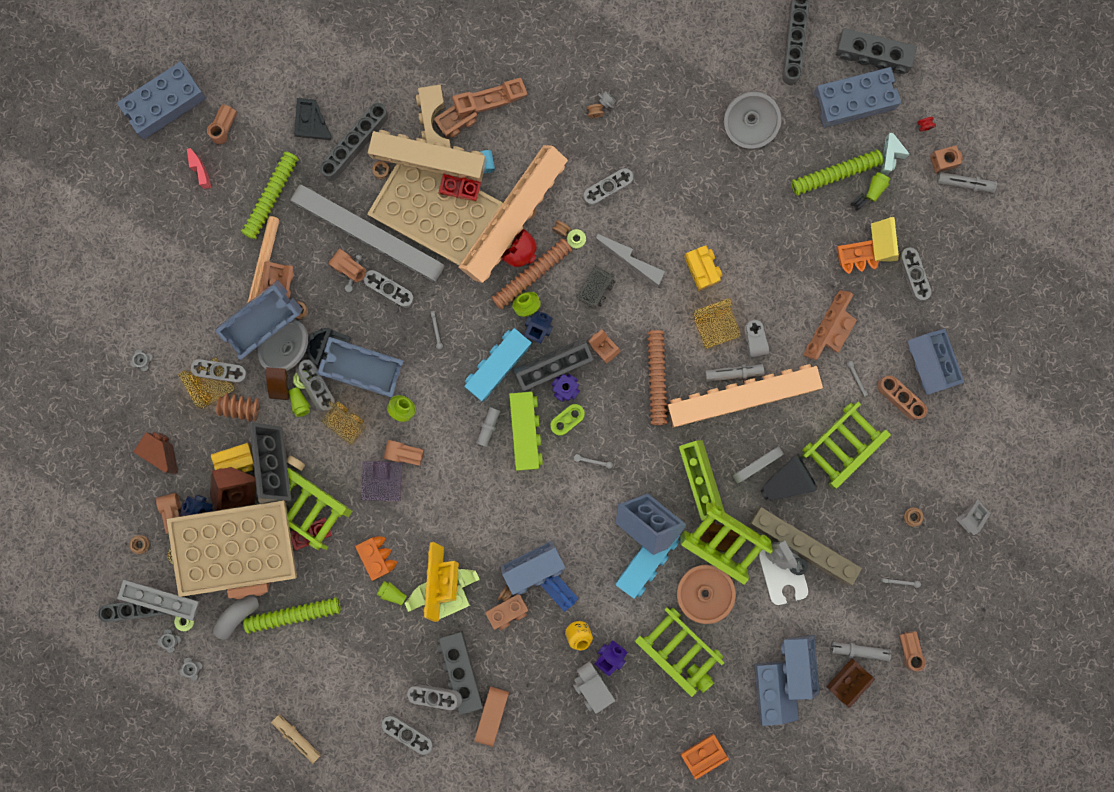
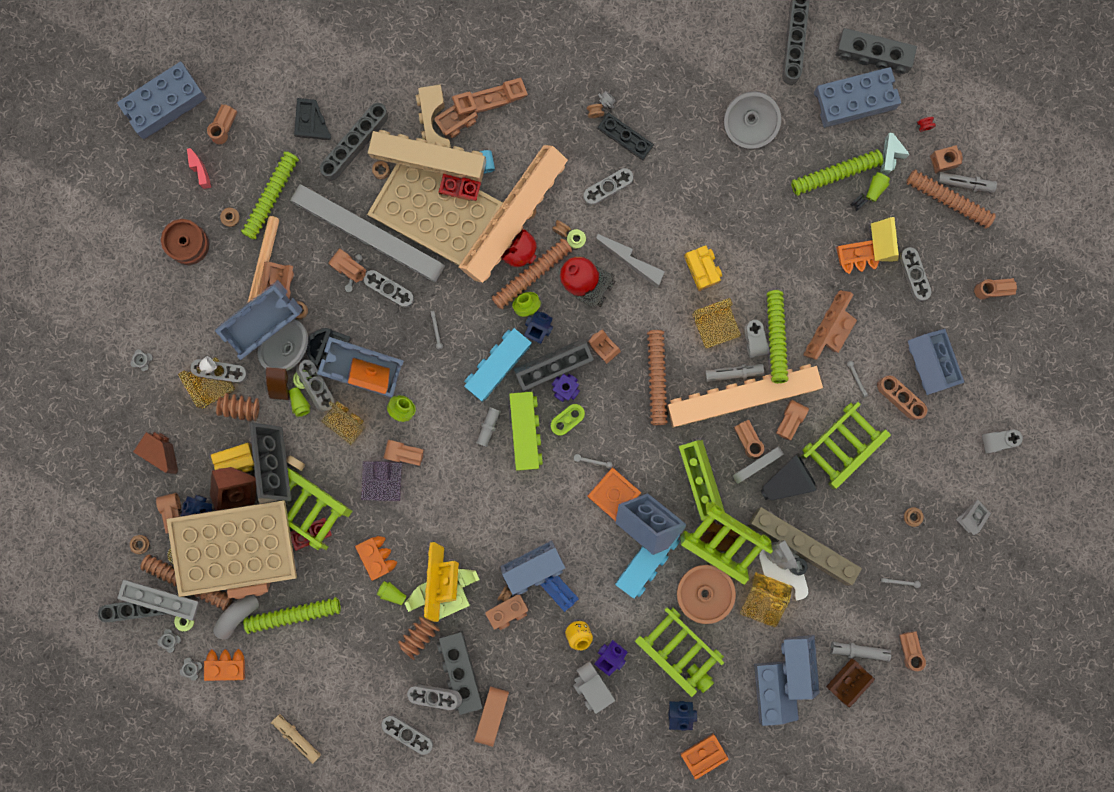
none -> nougat piece [140,554,233,611]
none -> copper wheel [161,219,210,265]
none -> white hinge [199,356,217,373]
none -> orange plate [204,649,245,681]
none -> medium nougat plate [220,208,240,227]
none -> orange plate [348,358,390,394]
none -> nougat piece [398,616,440,660]
none -> red cylinder [560,257,599,296]
none -> orange plate [587,467,641,521]
none -> black tile [597,112,654,161]
none -> dark blue brick [668,701,697,731]
none -> nougat piece [734,420,764,459]
none -> clear yellow bracket [740,572,792,627]
none -> lime piece [766,290,789,384]
none -> nougat piece [776,400,809,441]
none -> nougat piece [906,169,996,229]
none -> nougat piece [974,278,1017,299]
none -> light grey piece [981,430,1023,454]

